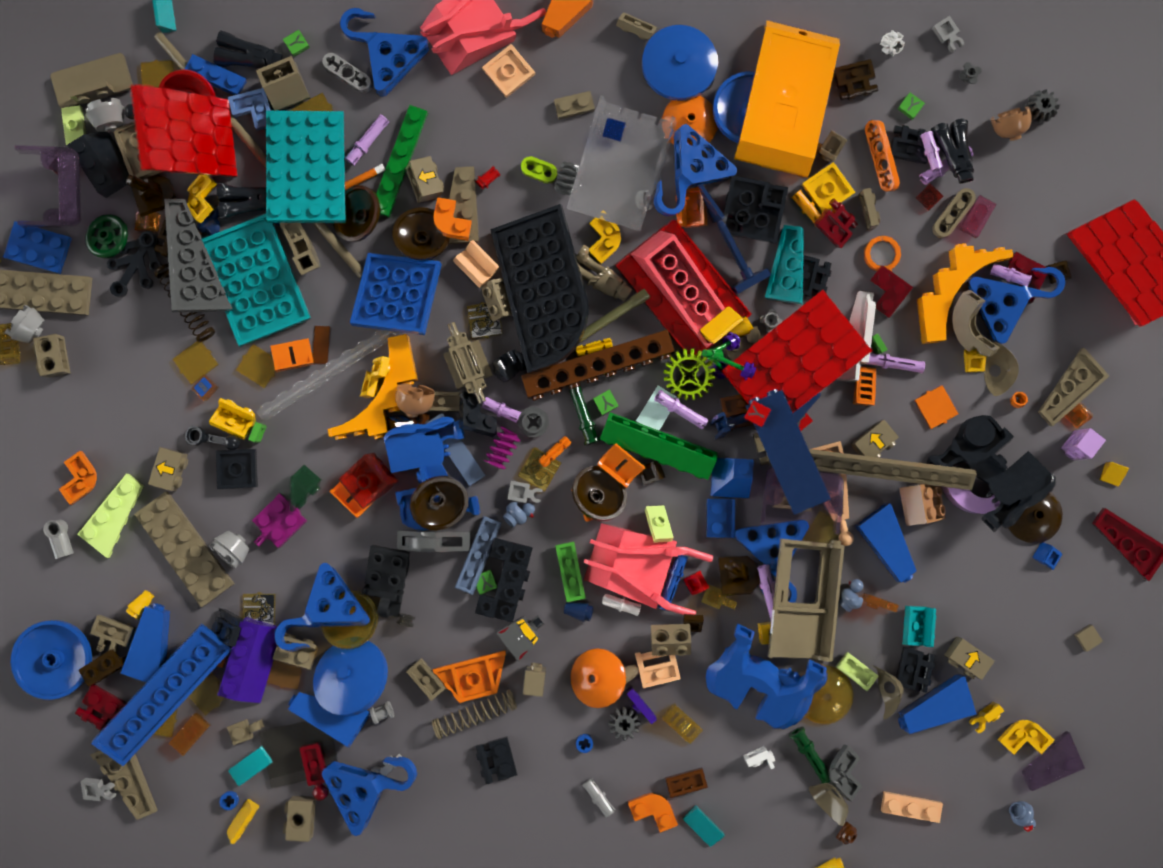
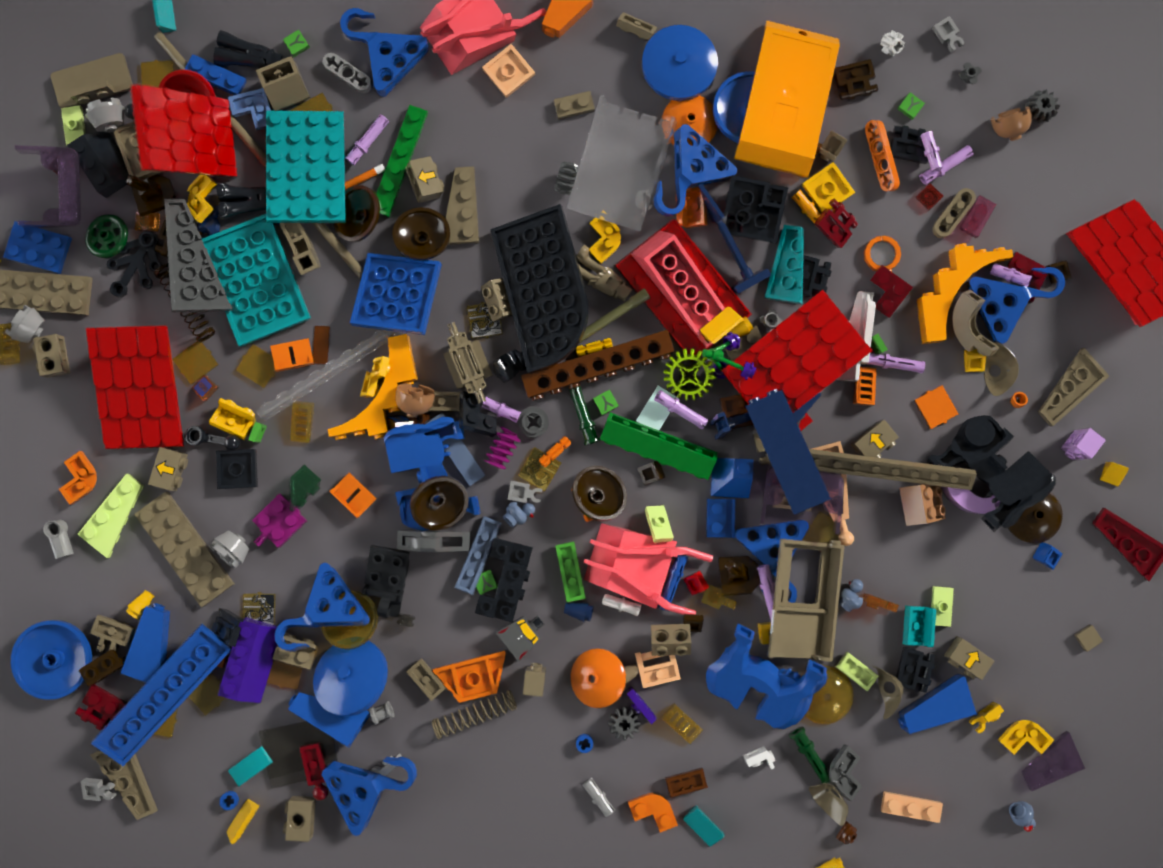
clear orange plate [169,712,211,756] -> none
dark tan plate [227,719,265,745] -> none
clear red slope [338,452,398,509] -> none
orange plate [434,197,472,241] -> none
light nougat panel [453,240,499,288] -> none
red pin [476,166,500,190] -> none
black plate [476,736,518,784] -> none
lime plate [521,156,558,184] -> none
orange piece [597,443,645,488] -> none
clear blue tile [602,118,626,142] -> none
red tile [744,400,771,427] -> none
blue slope [855,503,917,583] -> none
dark tan plate [859,188,880,230] -> none
black piece [931,118,974,184] -> none
clear orange slope [1065,402,1093,429] -> none
none -> red piece [86,326,184,449]
none -> clear yellow slope [290,401,314,443]
none -> yellowish green plate [931,586,954,627]

